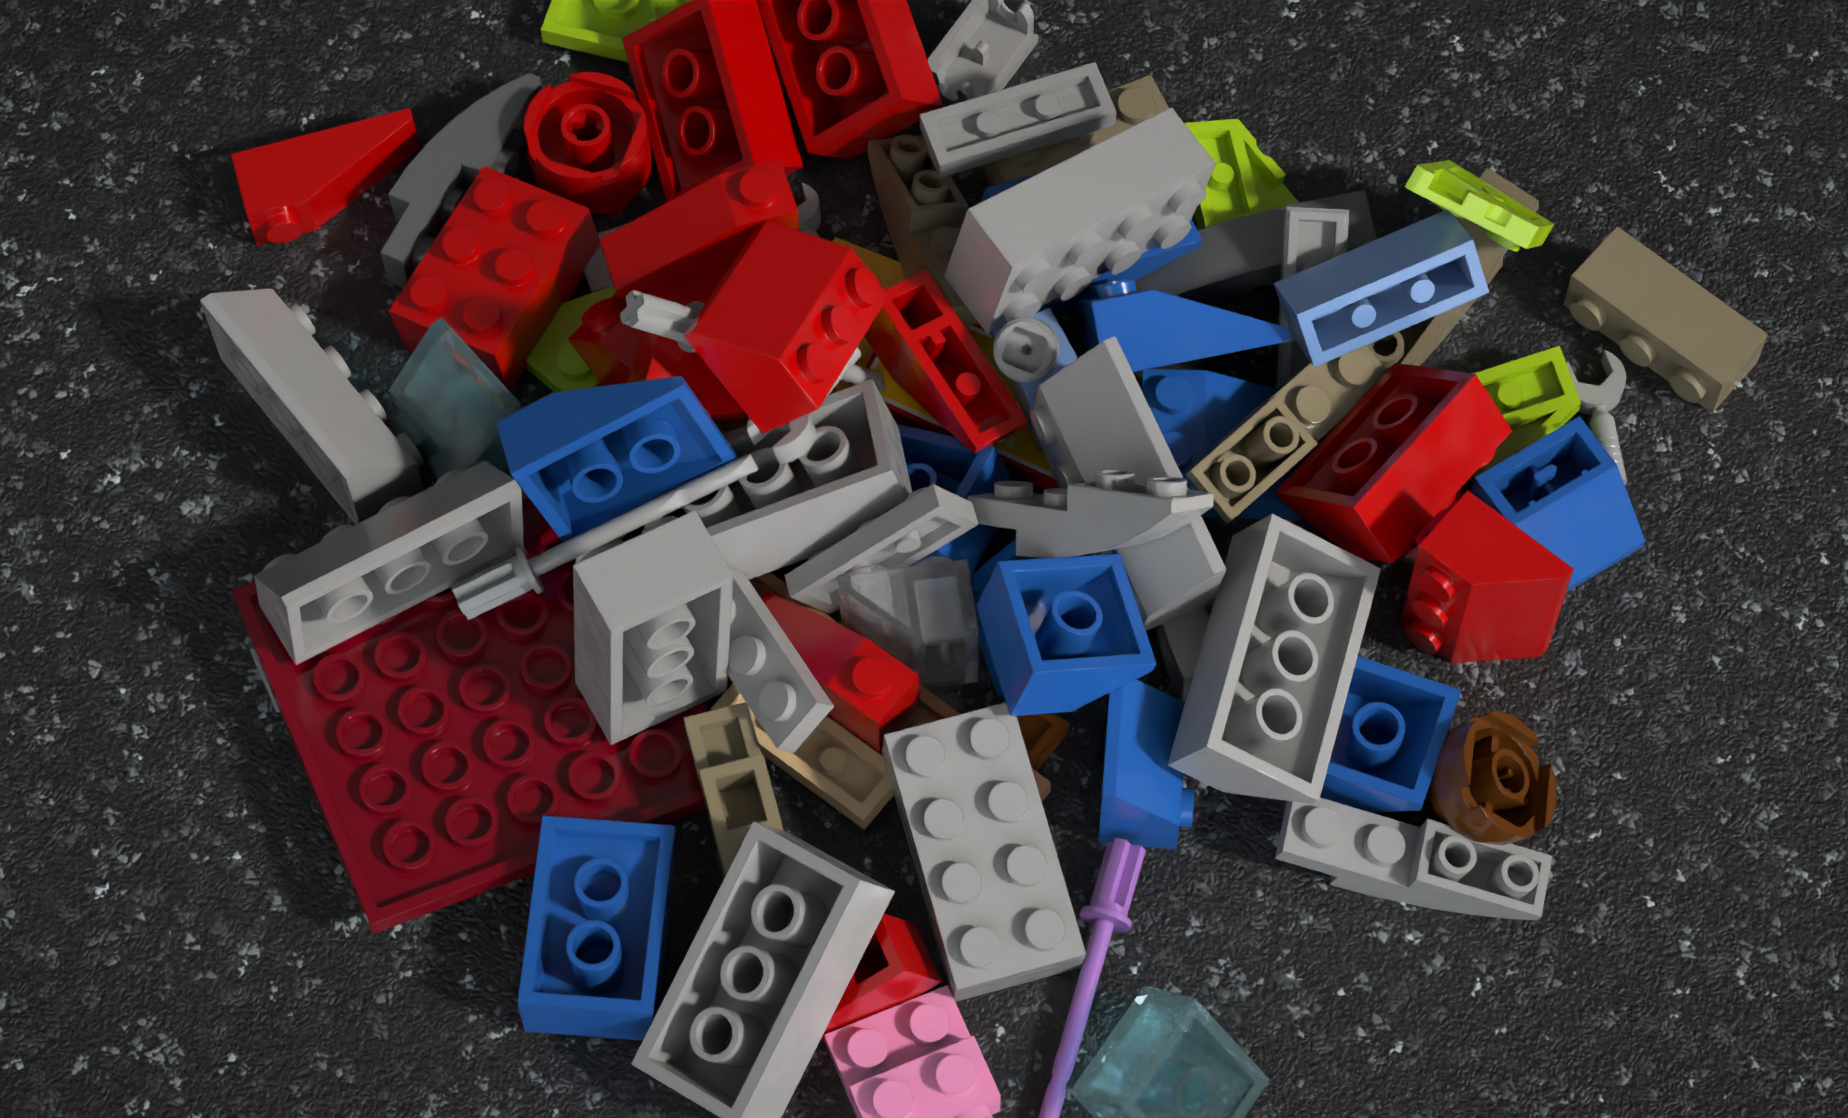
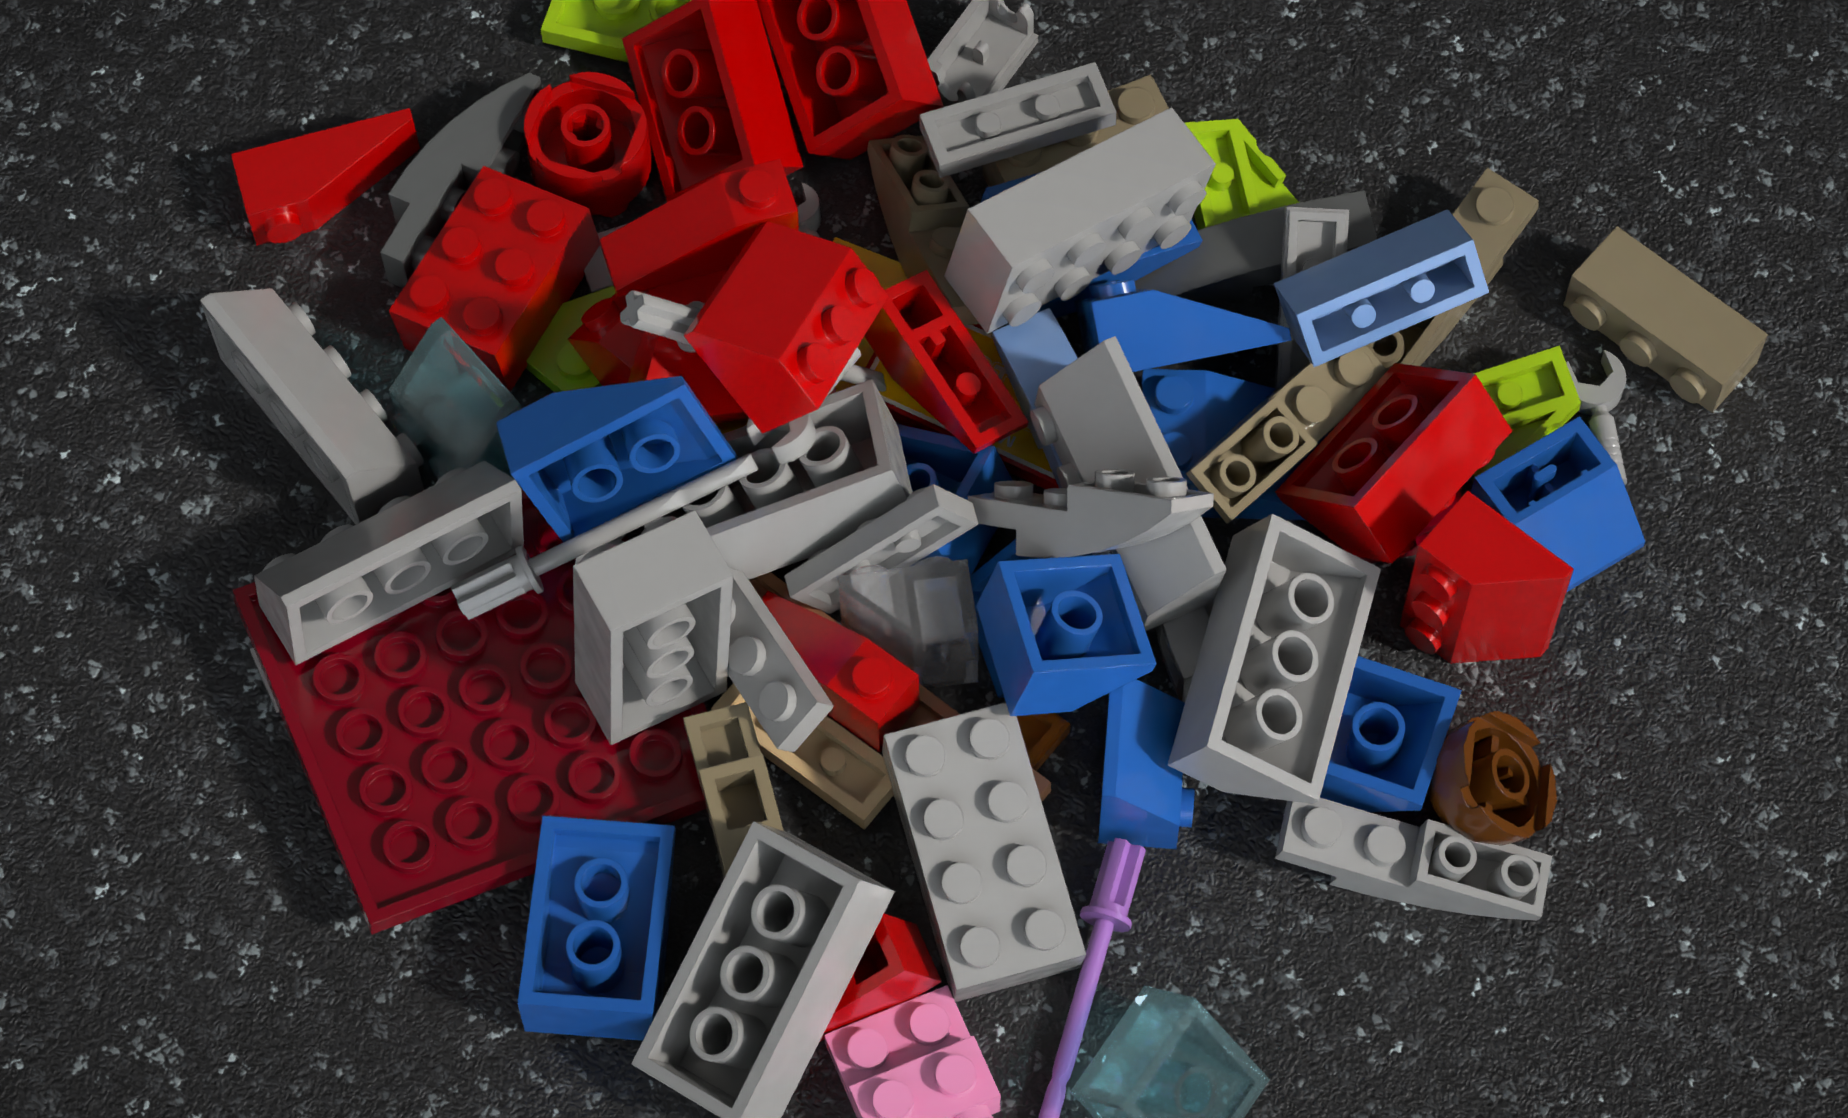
light grey tile [993,317,1060,382] -> none
lime wing [1405,160,1554,252] -> none

